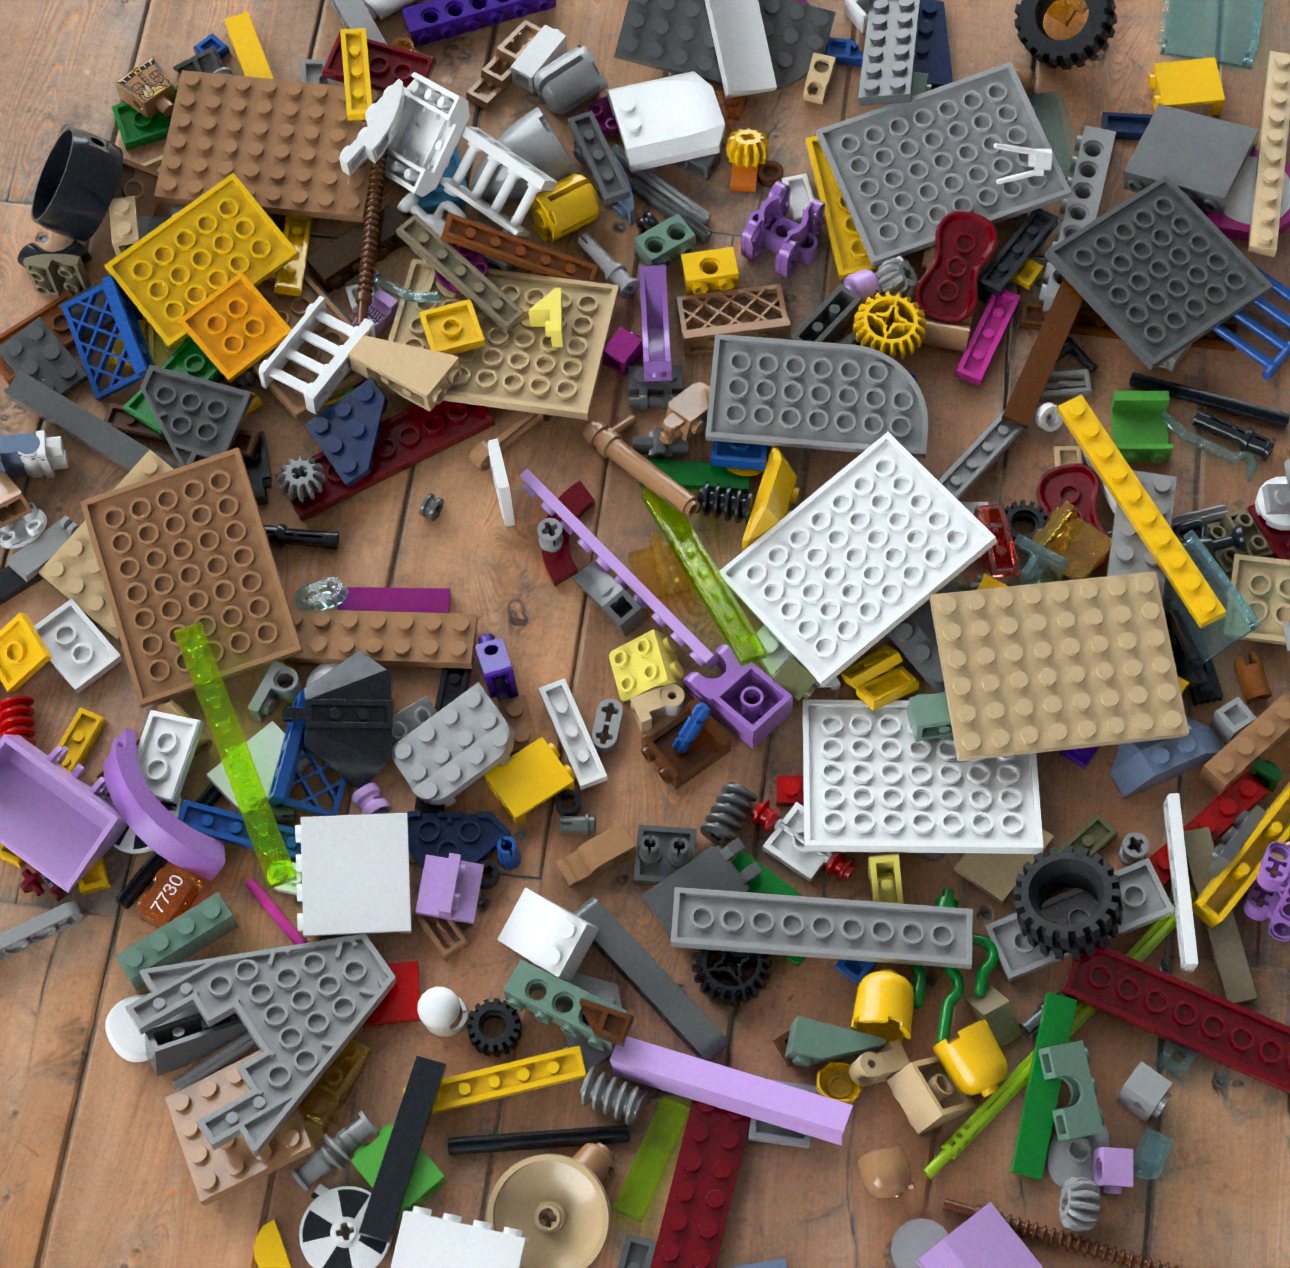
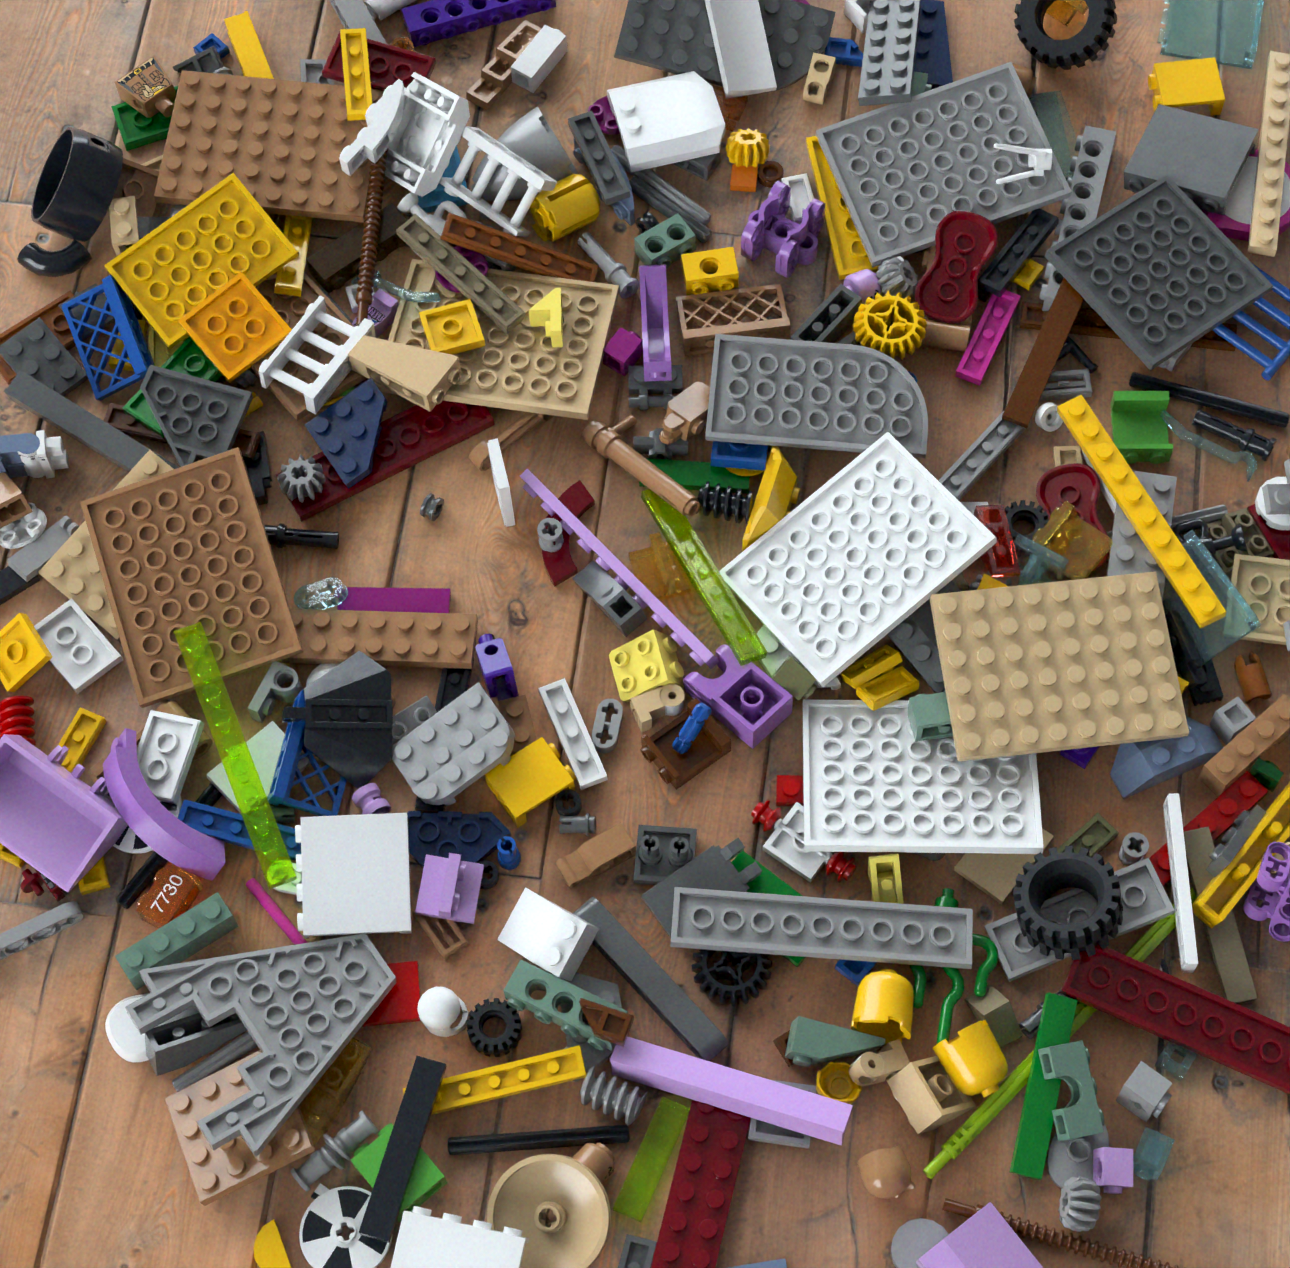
dark tan slope [23,254,92,297] -> none
light grey cylinder [534,44,608,116] -> none
dark grey piece [700,782,758,847] -> none
dark blue tile [1102,112,1153,141] -> none

